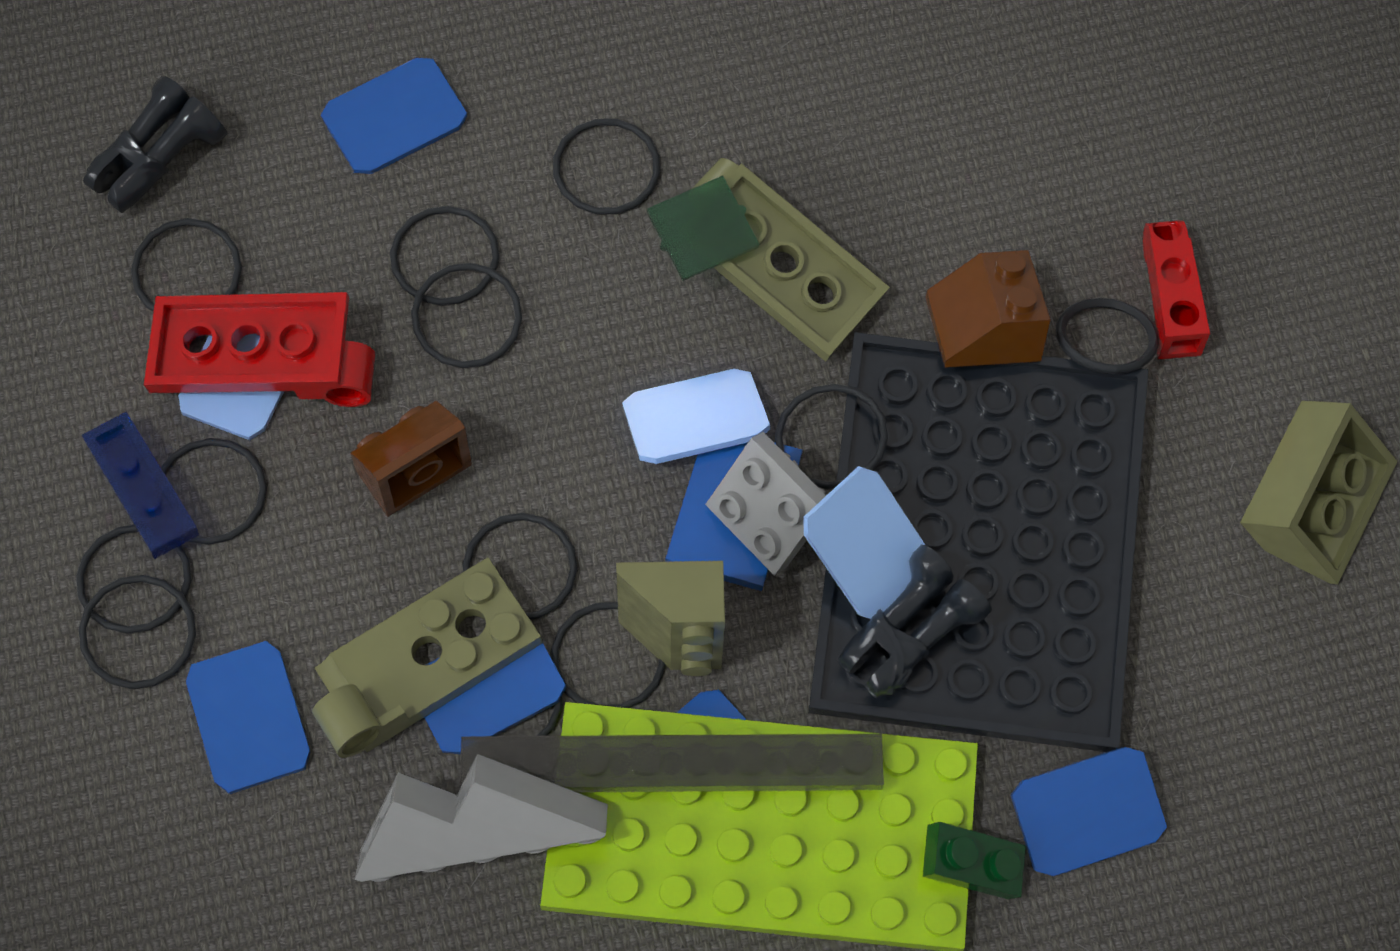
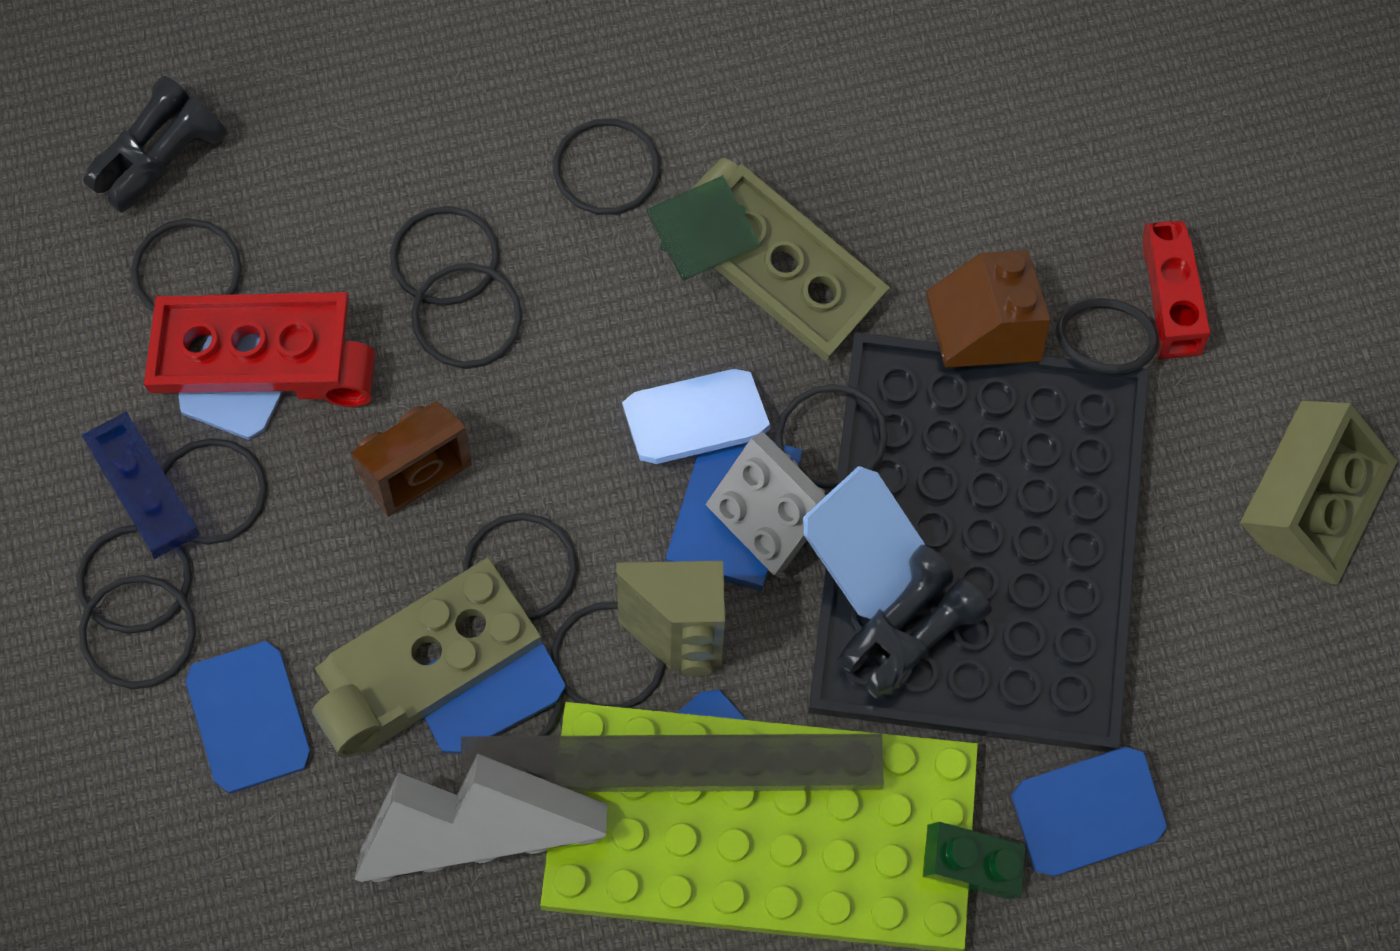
blue piece [321,58,467,174] -> none

